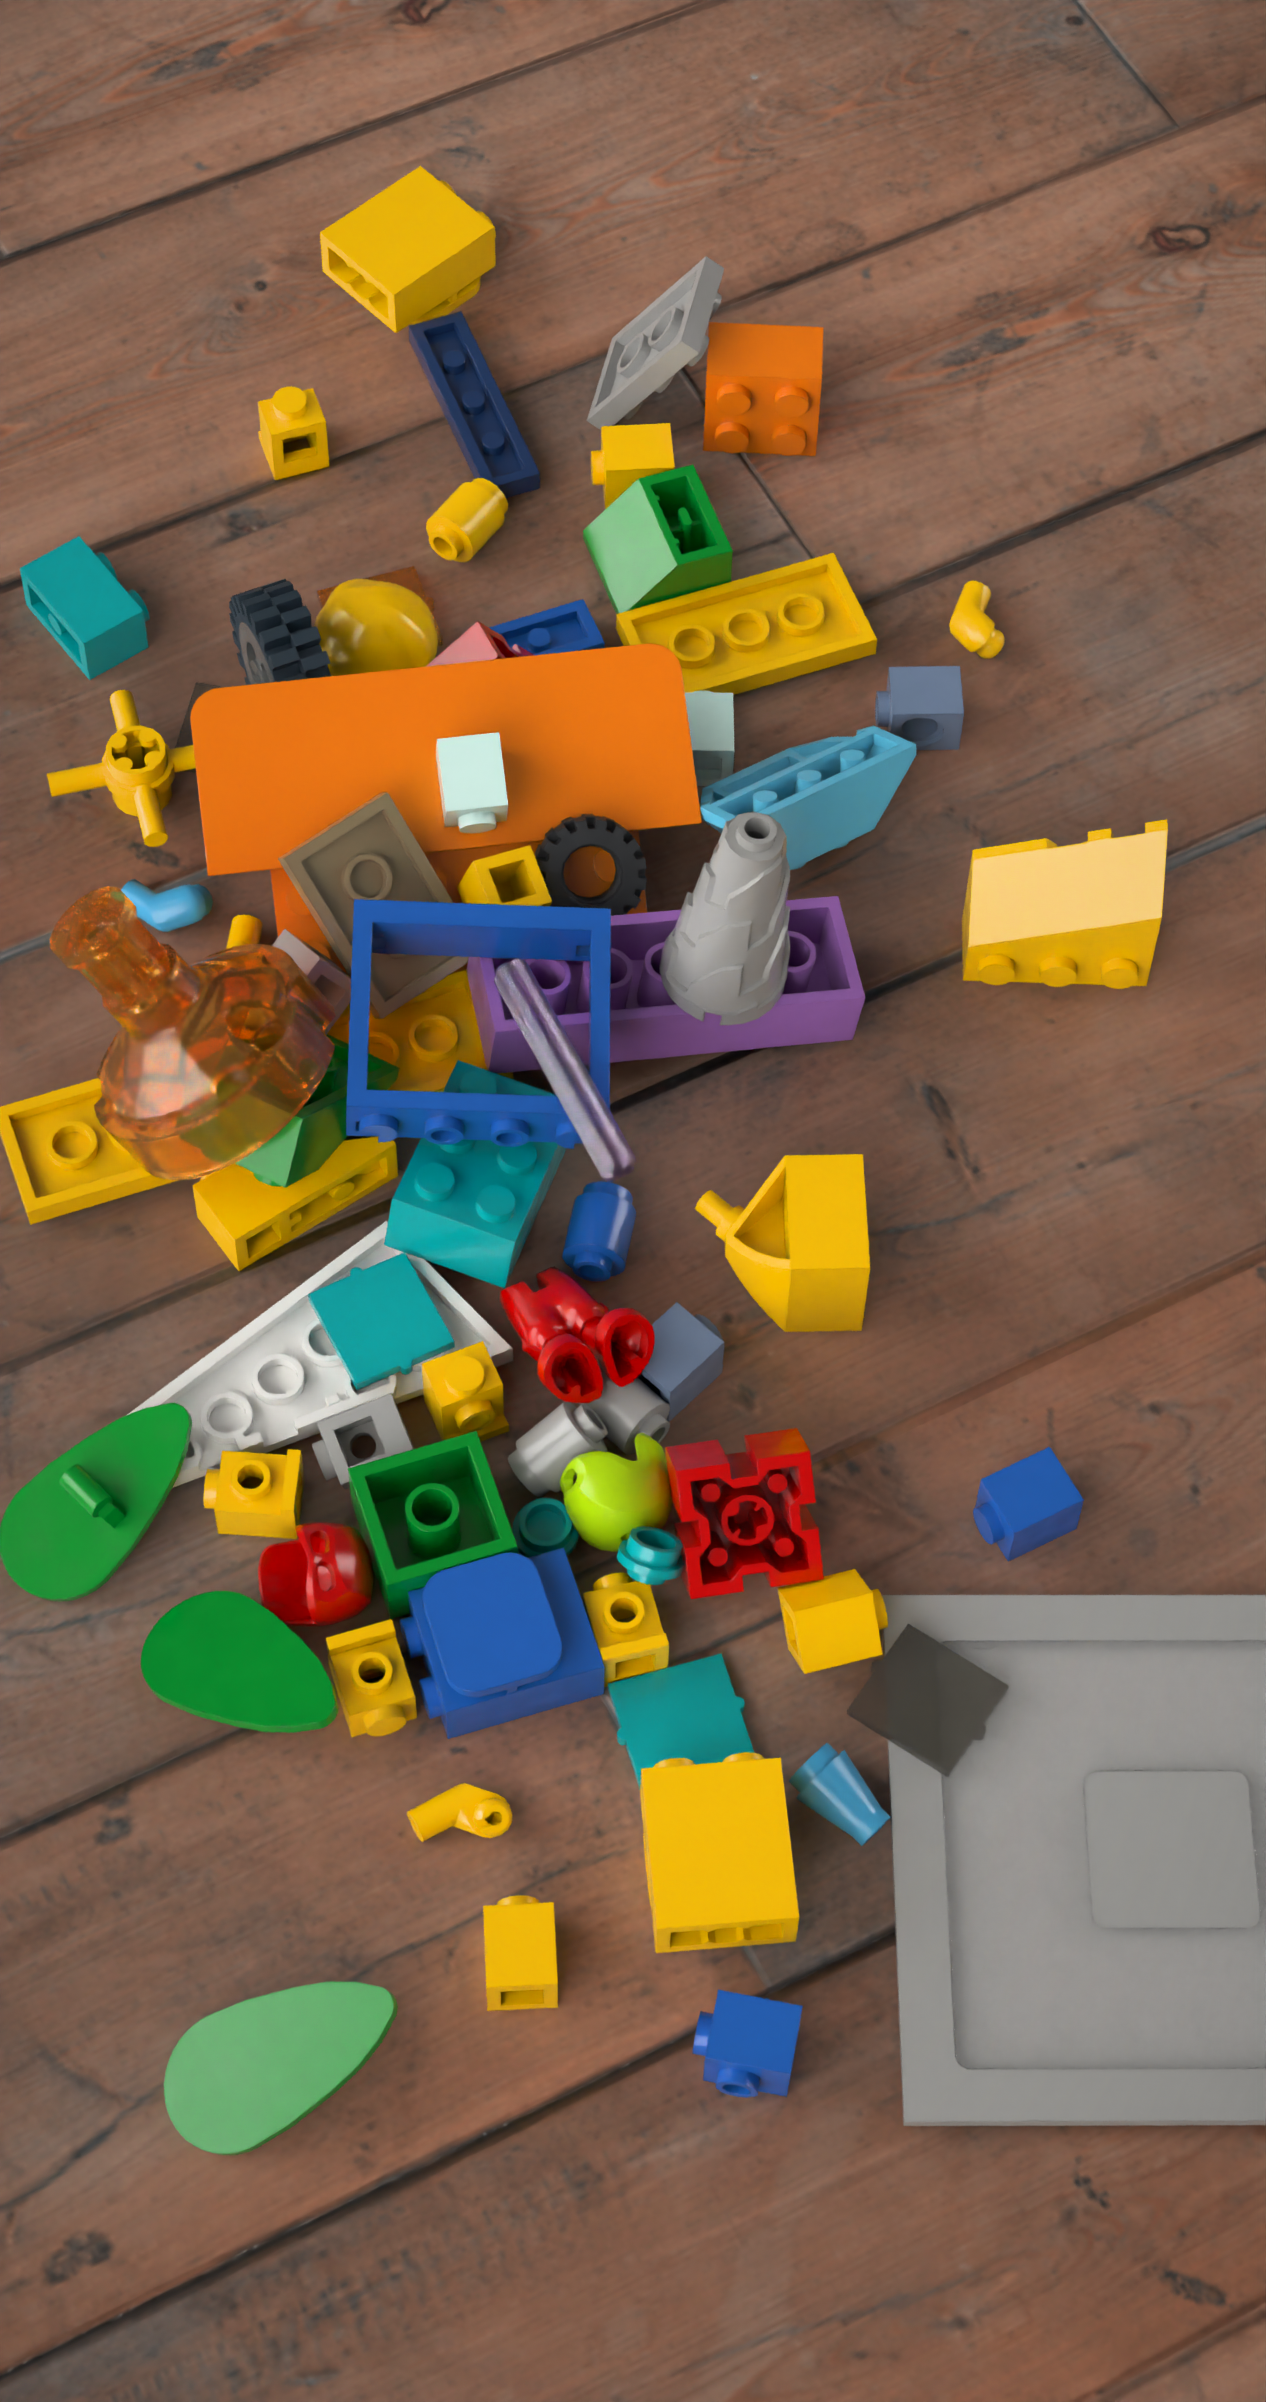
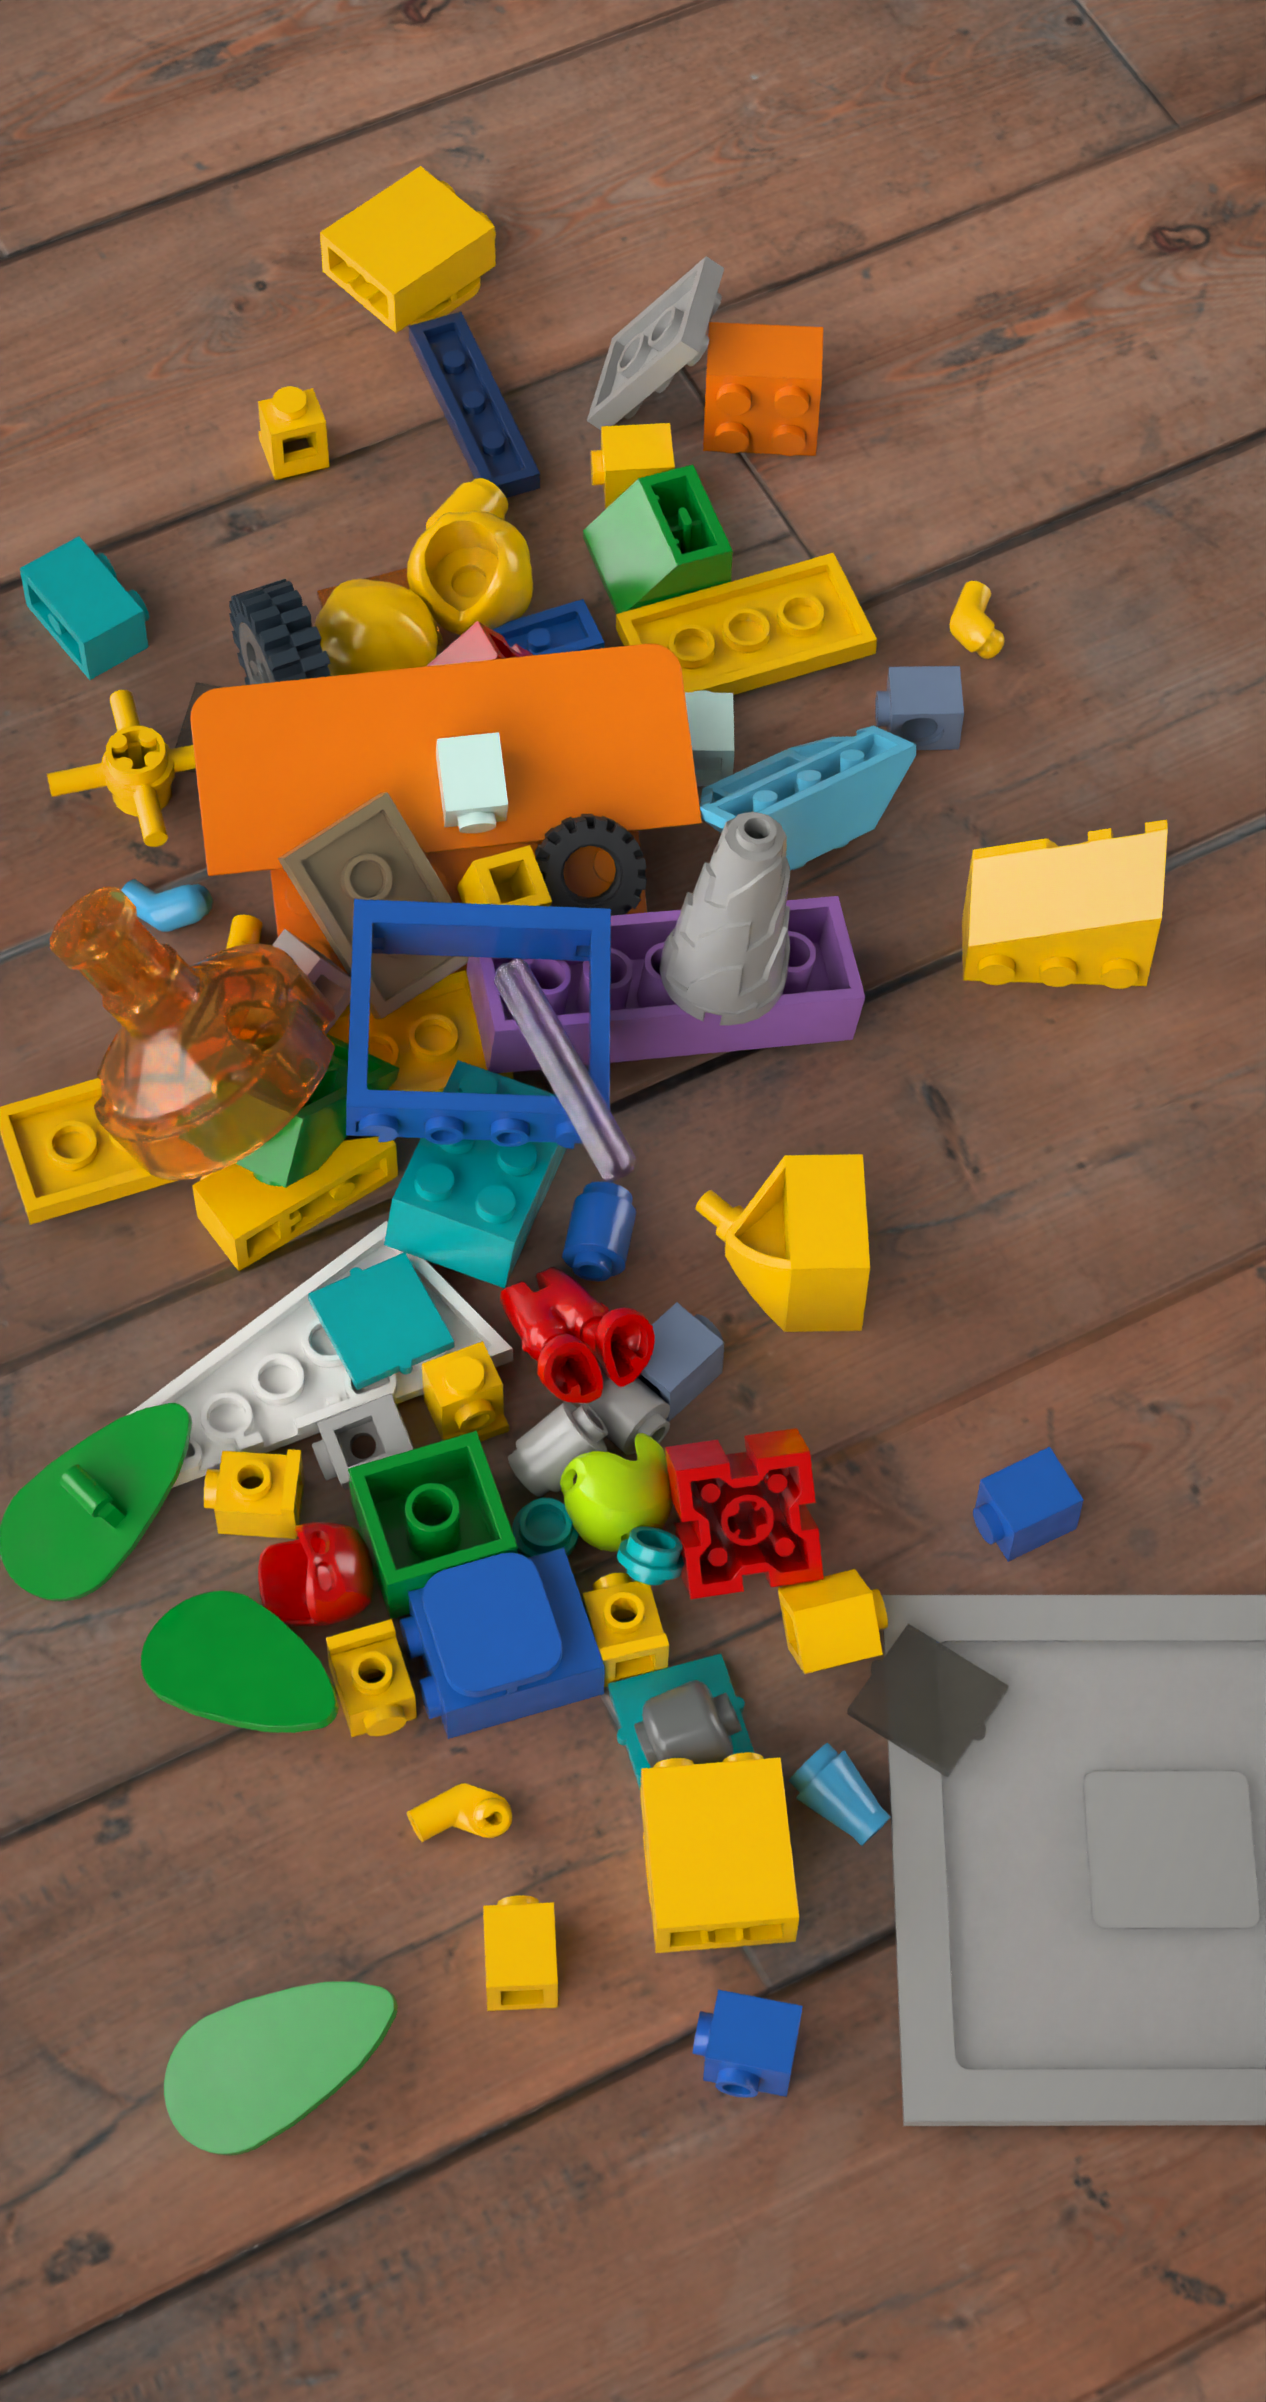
none -> yellow piece [407,511,533,635]
none -> dark grey head [634,1680,742,1768]

